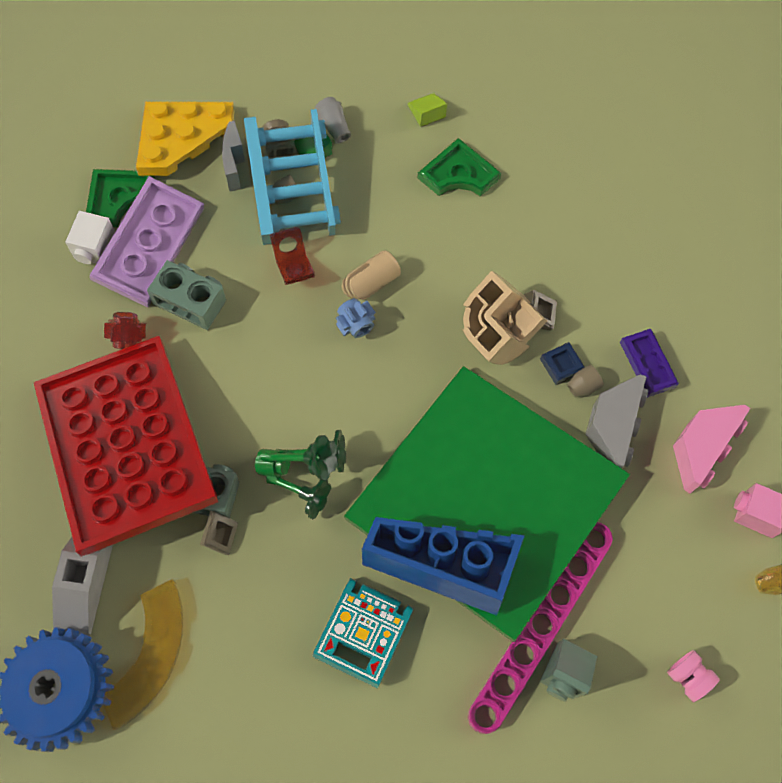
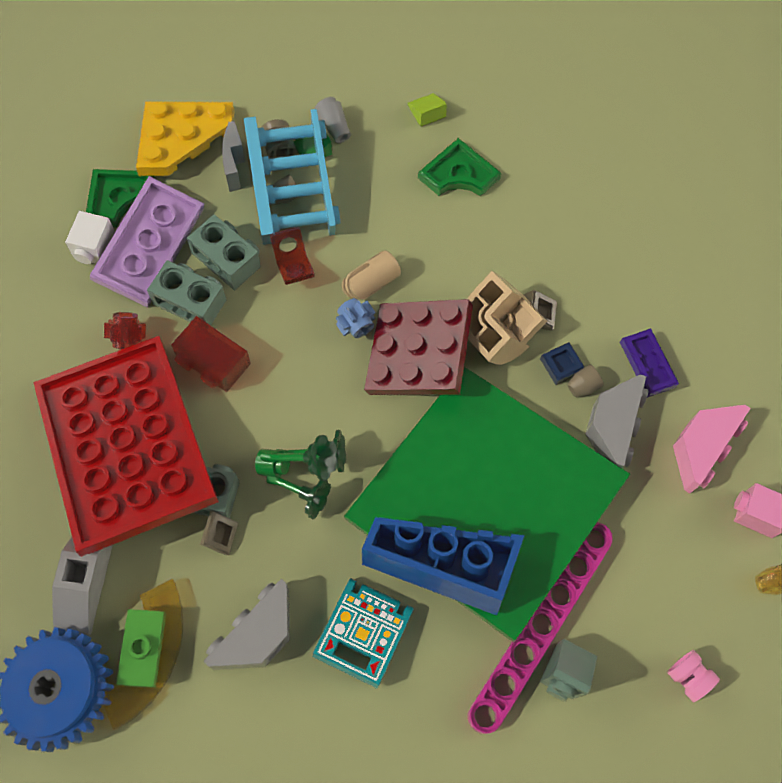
none -> bright green plate [116,609,166,688]
none -> clear red brick [171,316,251,393]
none -> sand green brick [187,214,261,291]
none -> light grey slope [204,579,290,670]
none -> plate [364,299,473,395]

